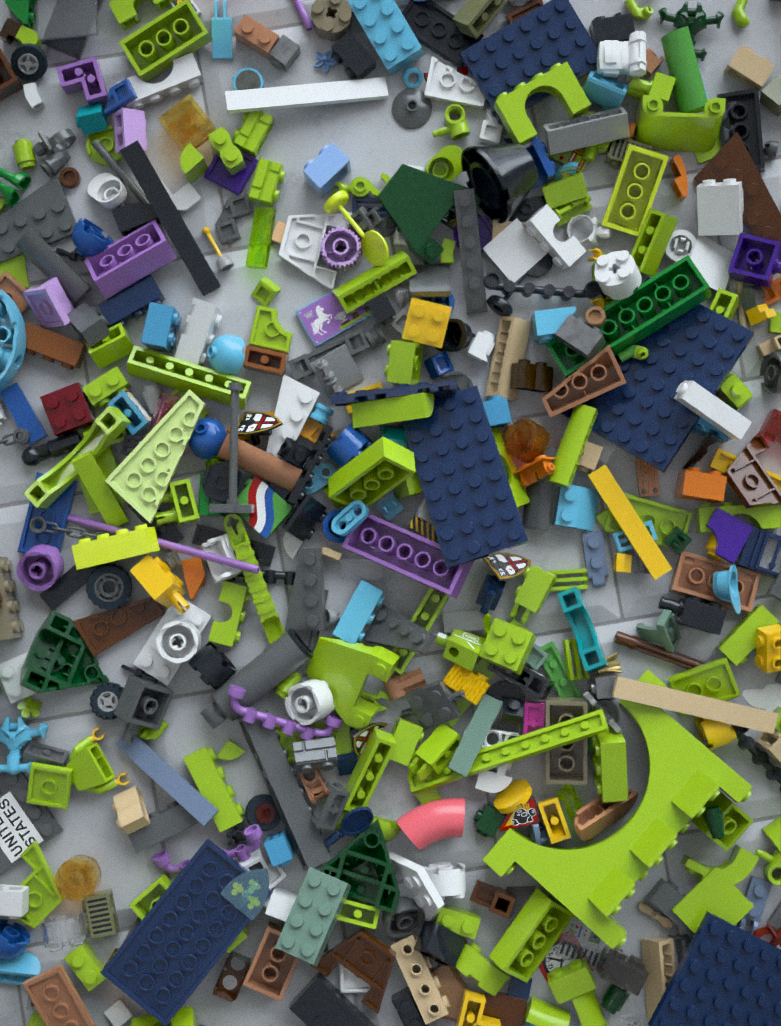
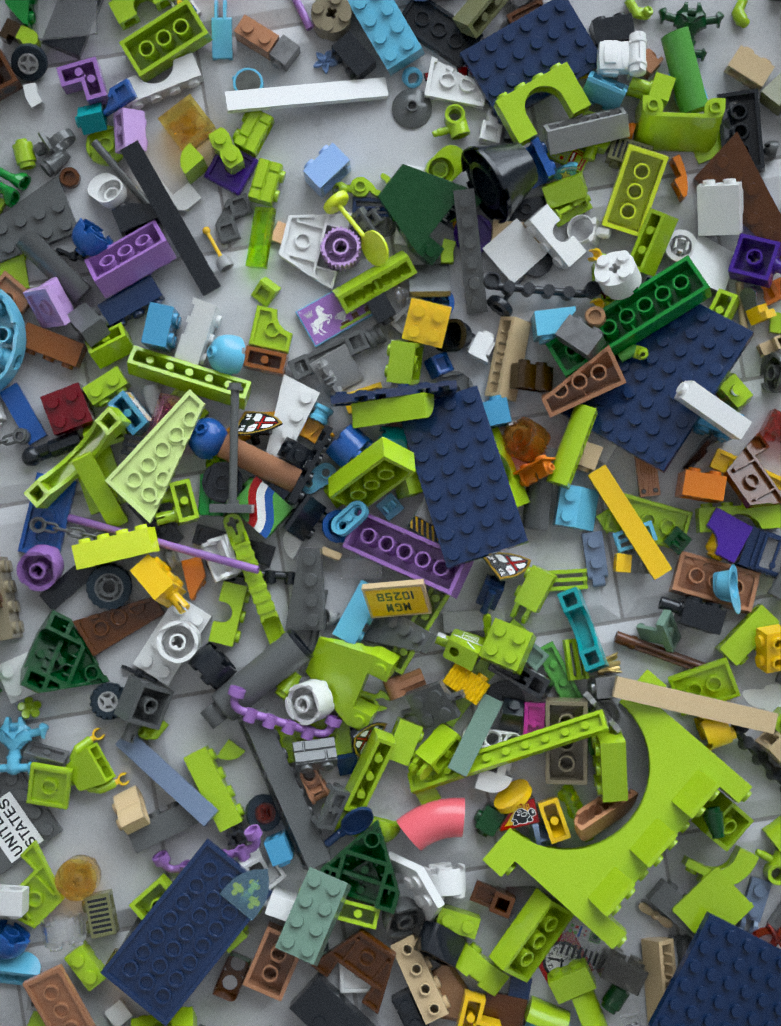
none -> tile [362,579,432,618]

